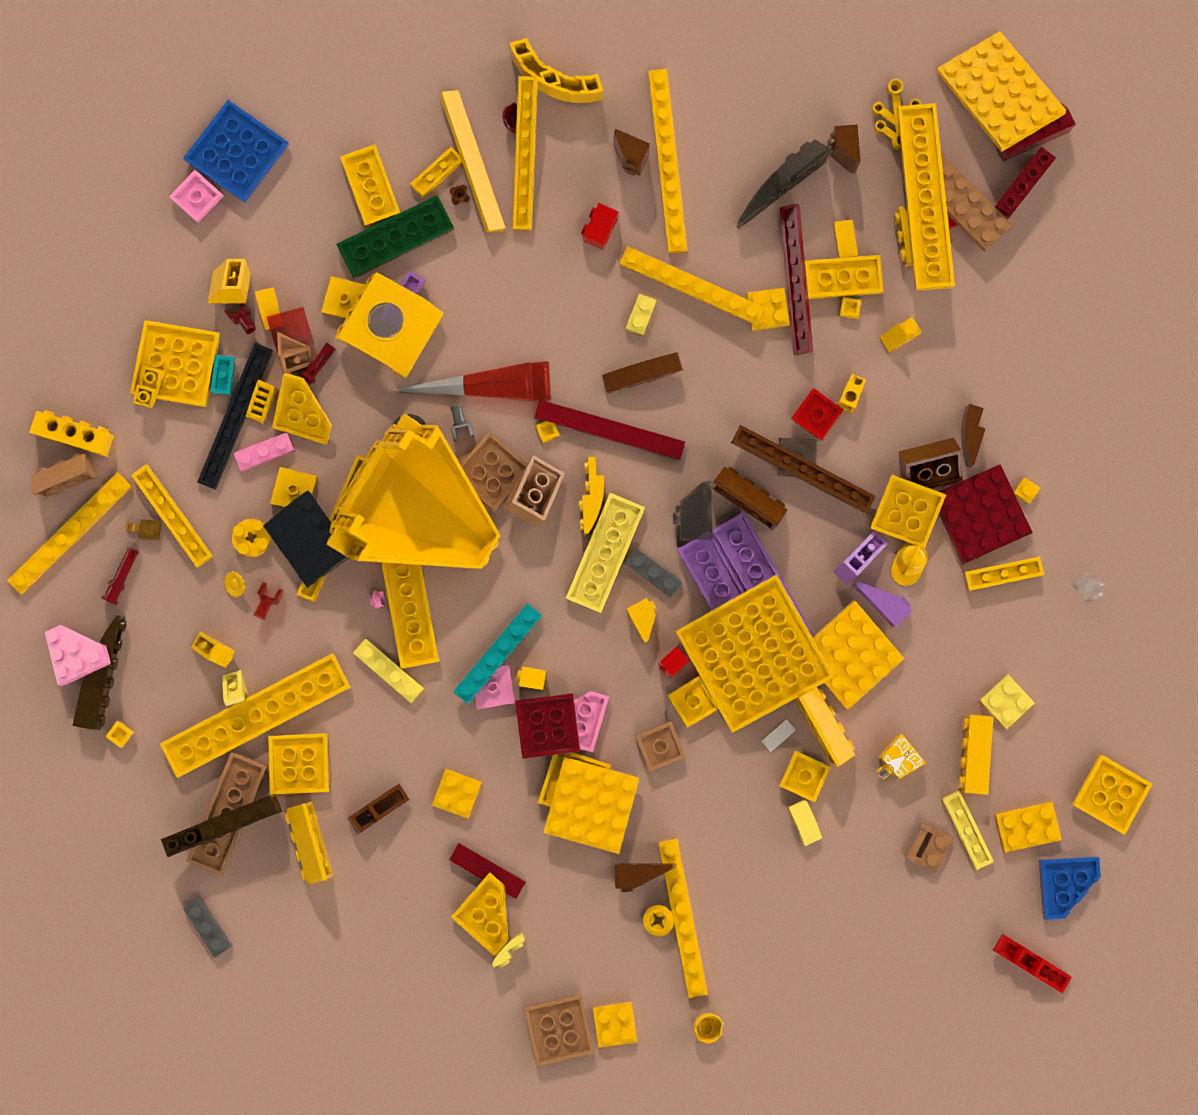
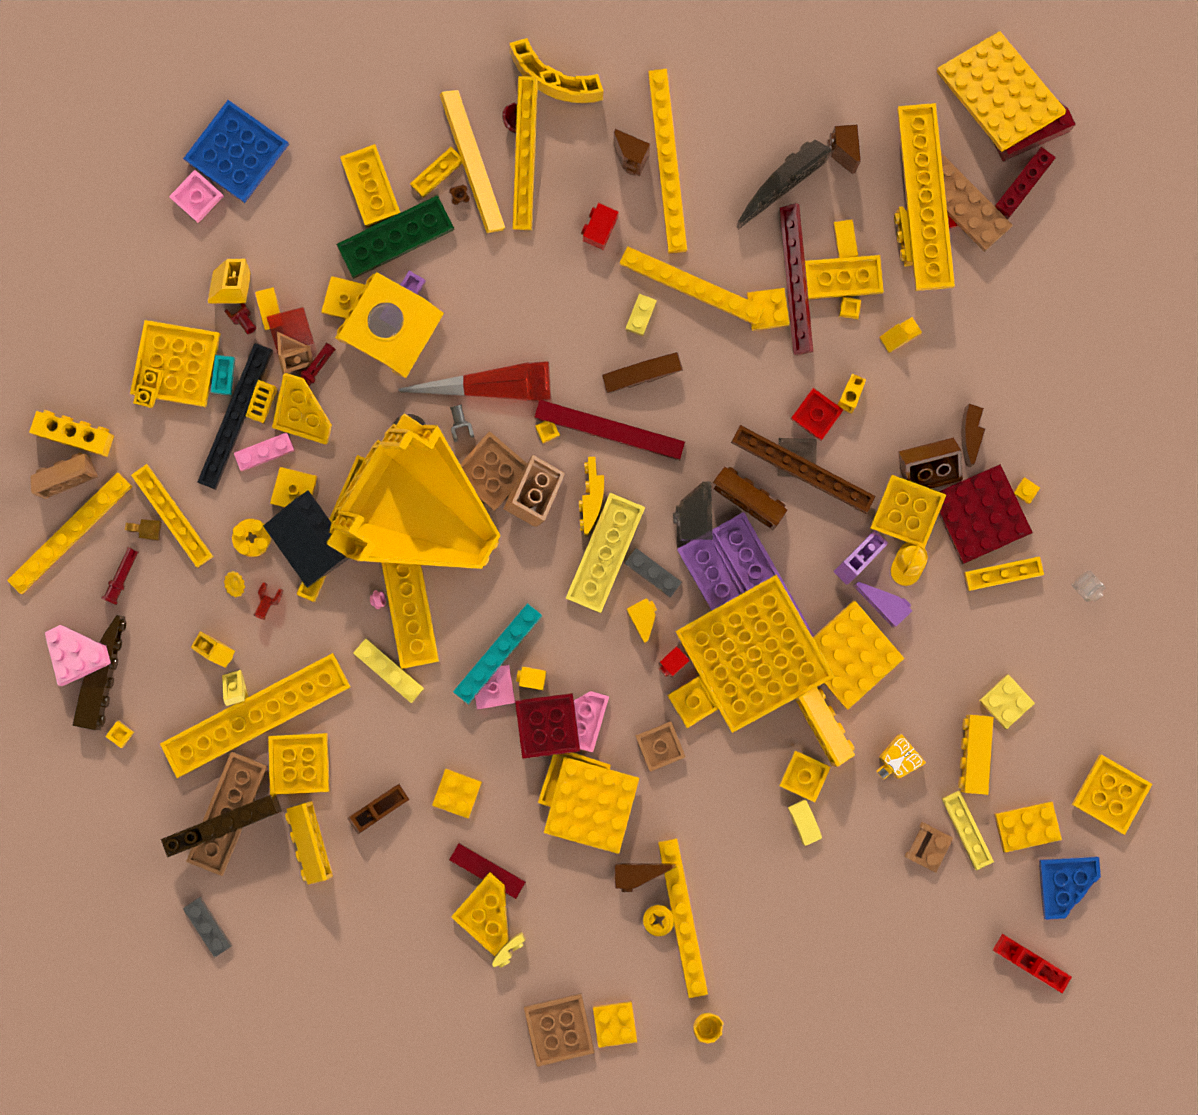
white sticker [761,719,796,752] -> none
yellow plant [872,79,921,152] -> none

